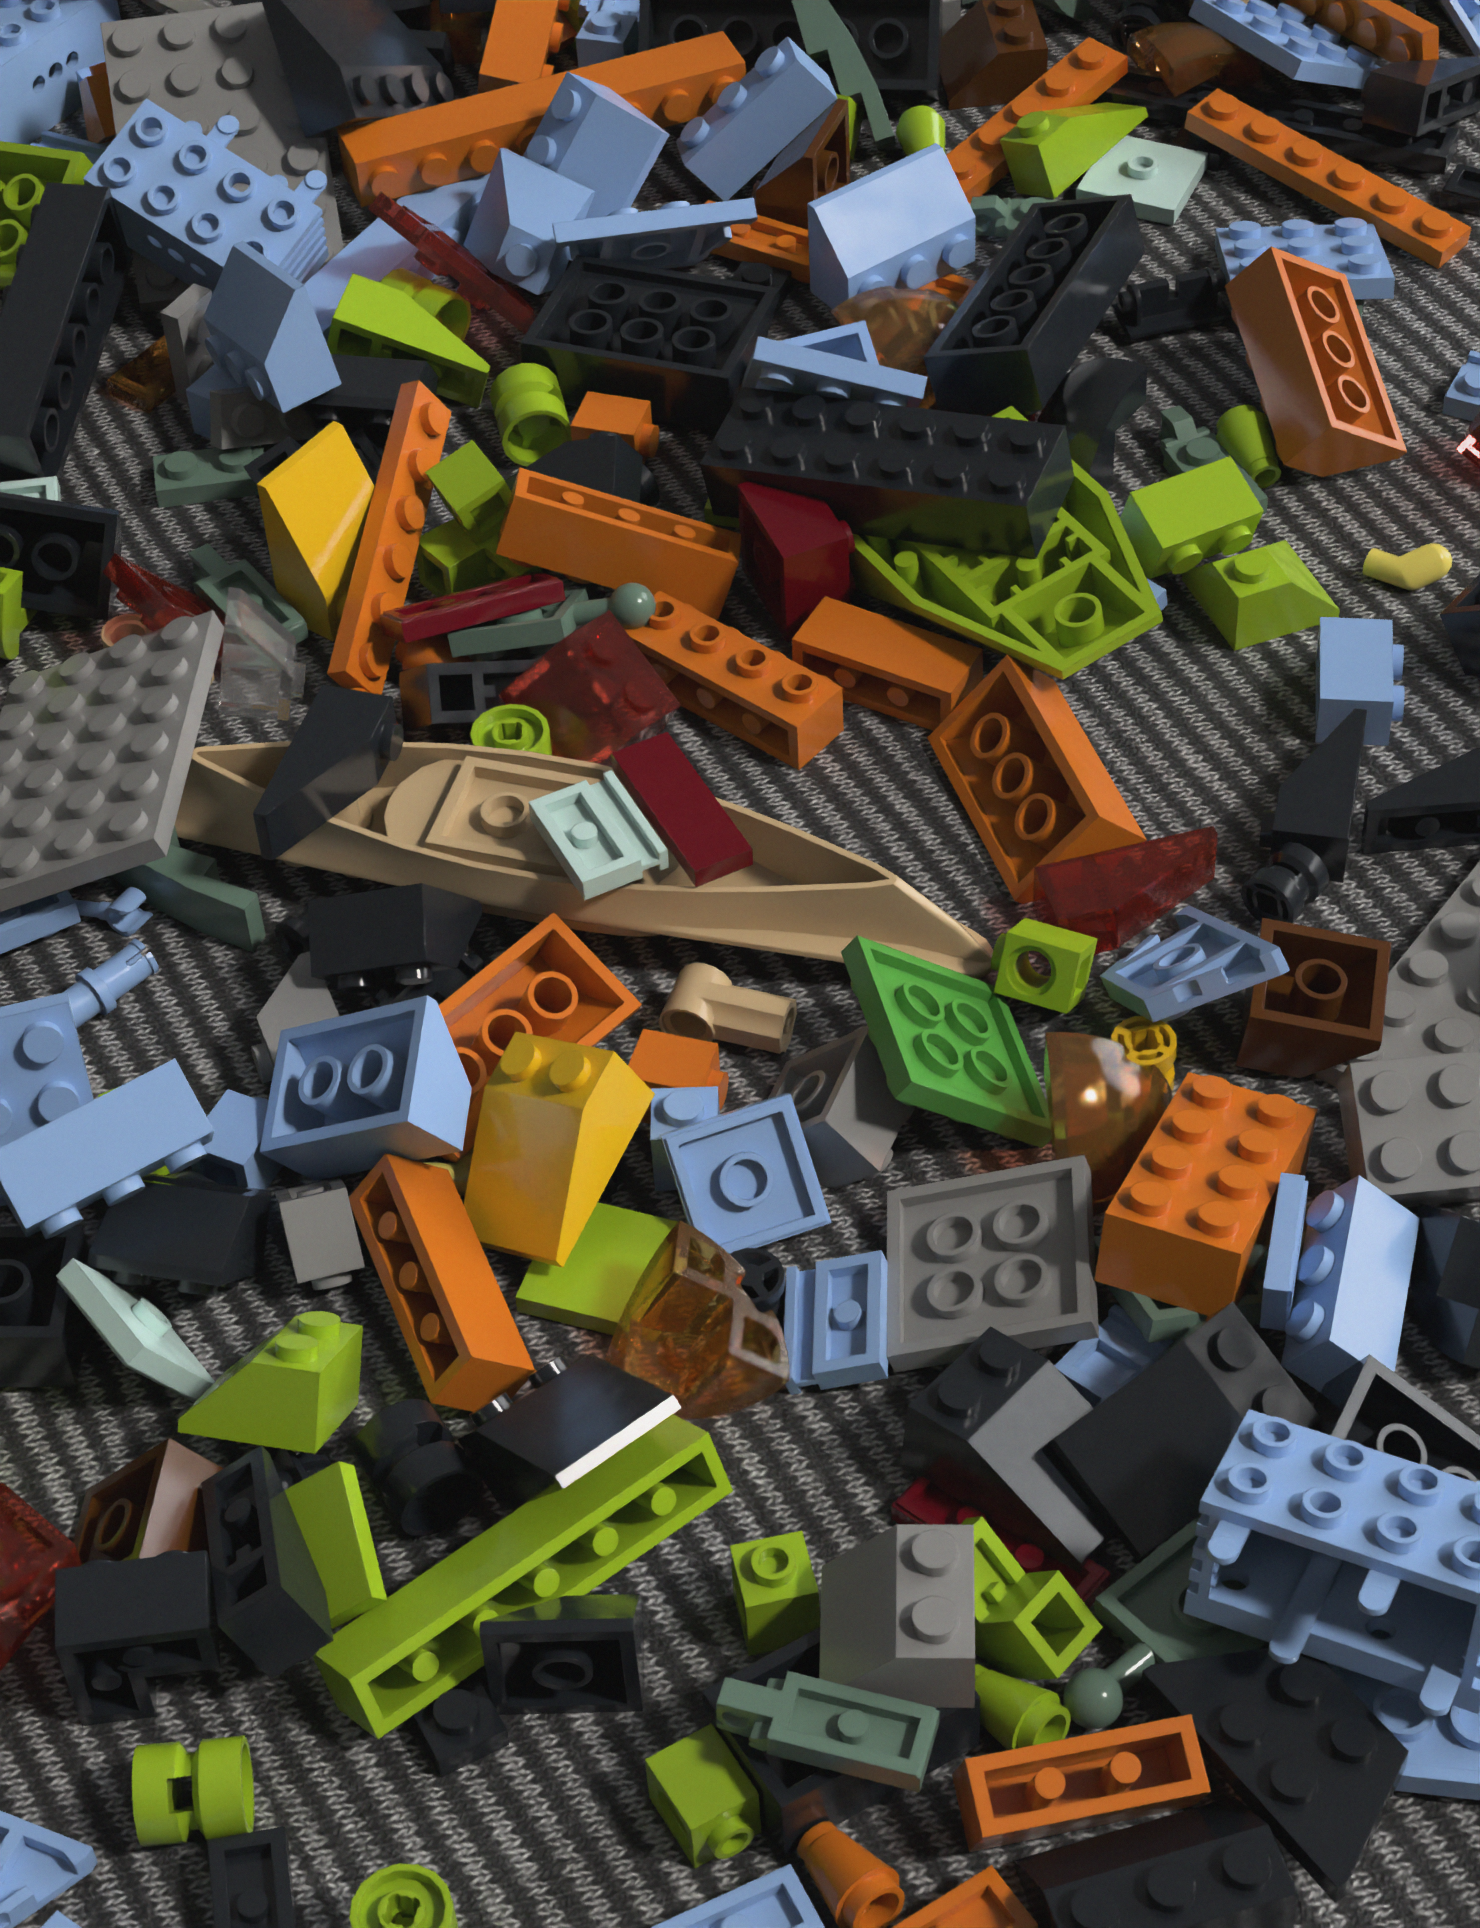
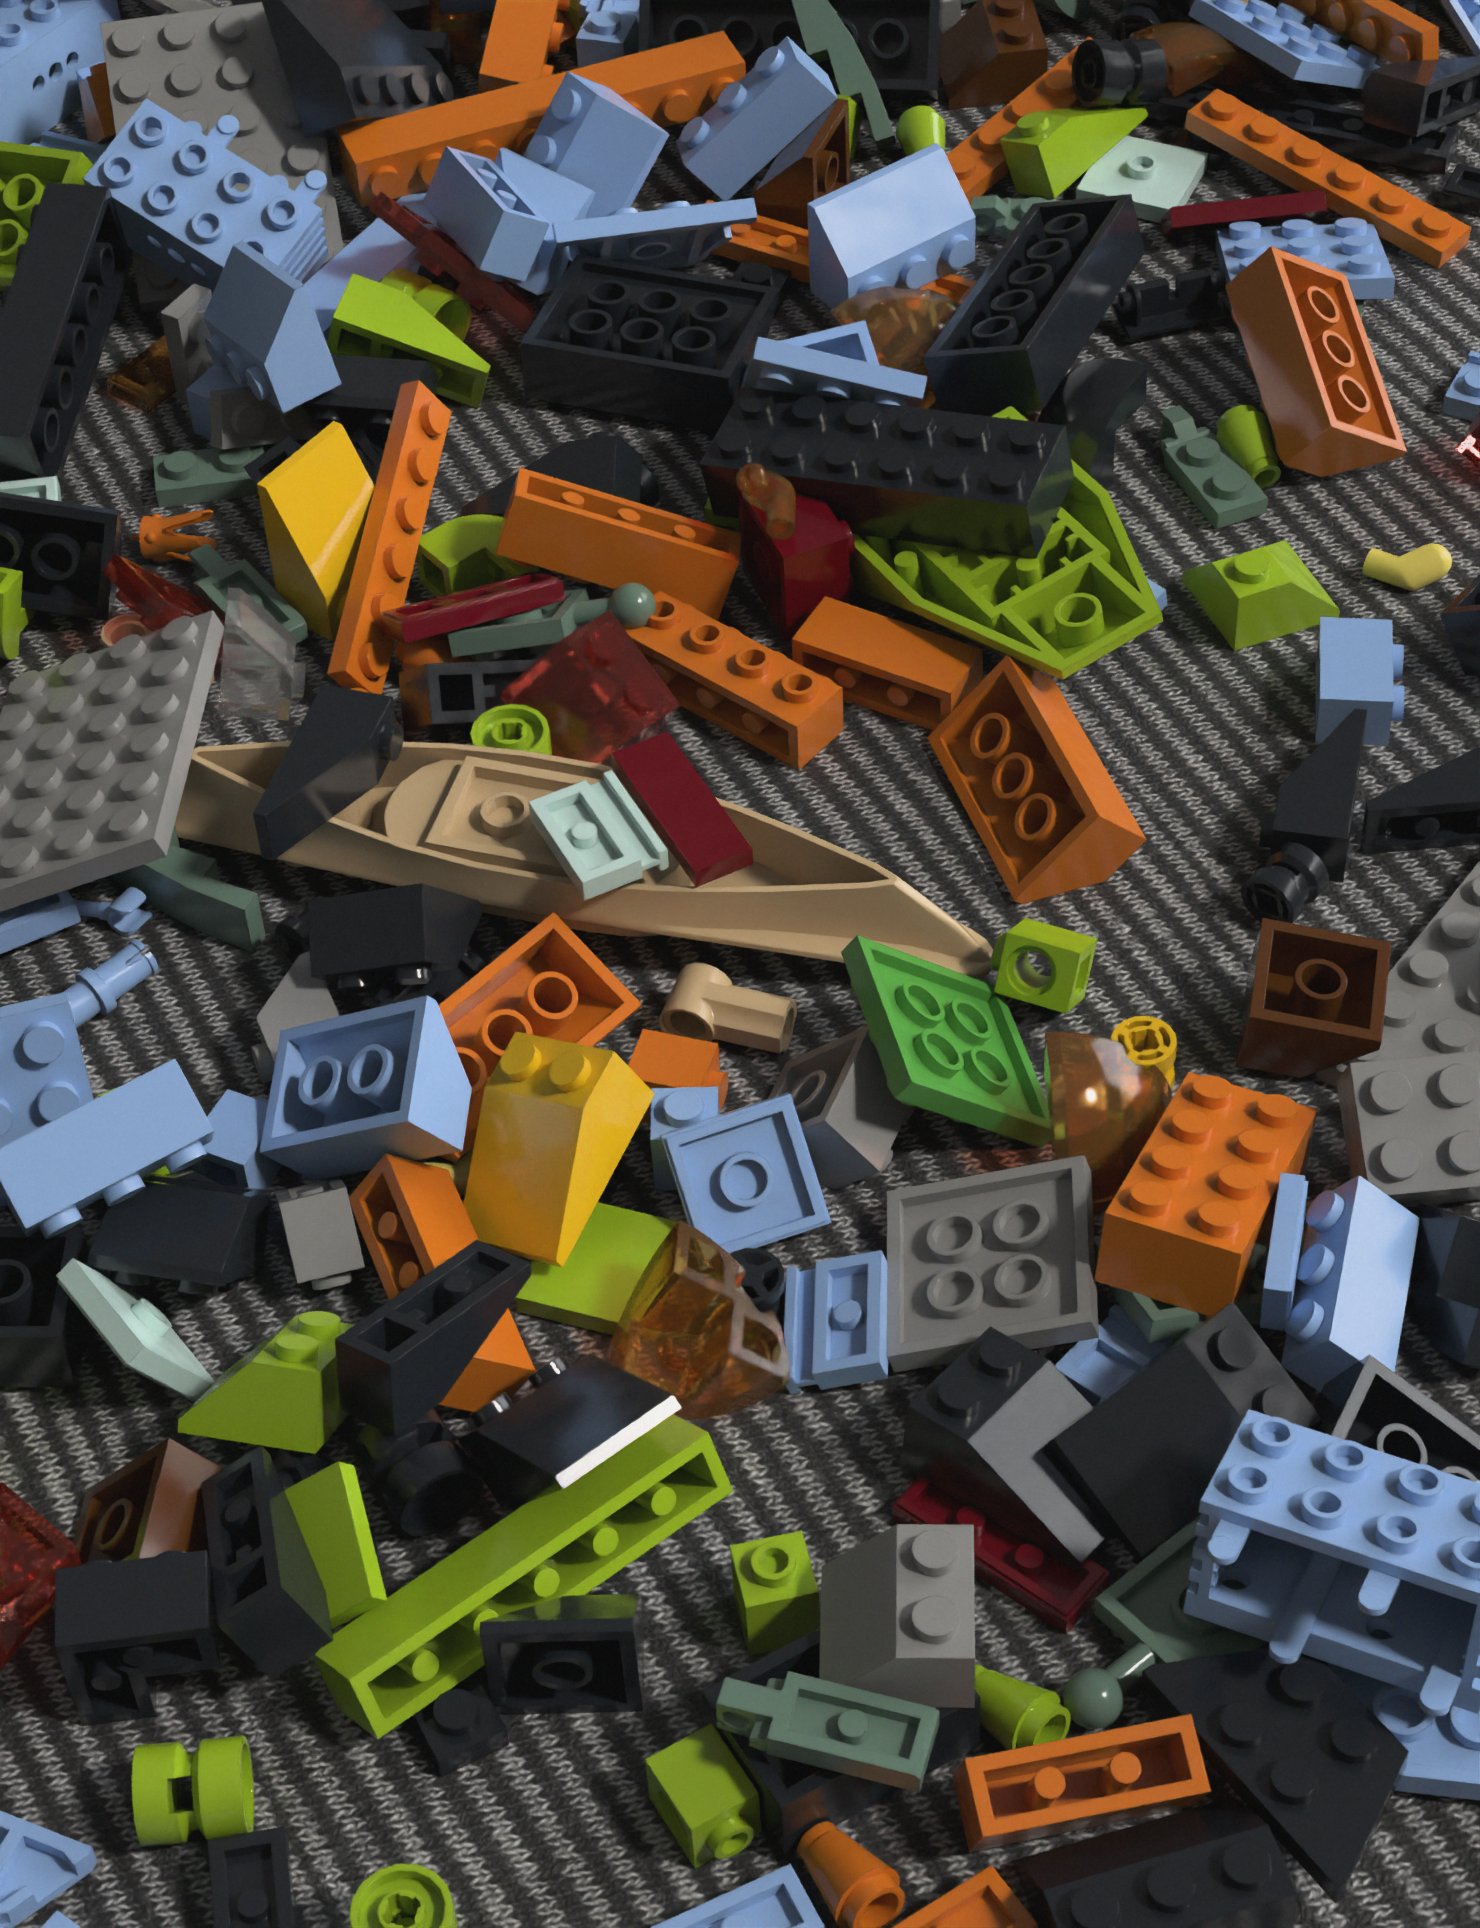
lime brick [425,440,511,546] -> none
lime wheel [490,363,572,467] -> none
orange brick [570,391,659,464] -> none
lime brick [960,1516,1103,1680] -> none
clear red slope [1033,826,1218,956] -> none
light blue wing [1100,905,1290,1023] -> none
lime slope [1120,456,1264,579] -> none
none -> orange piece [129,510,218,563]
none -> black slope [335,1240,531,1436]
none -> light blue brick [422,146,550,282]
none -> clear orange arm [736,463,796,540]
none -> black wheel [1071,39,1167,108]
none -> dark red tile [1161,190,1327,237]

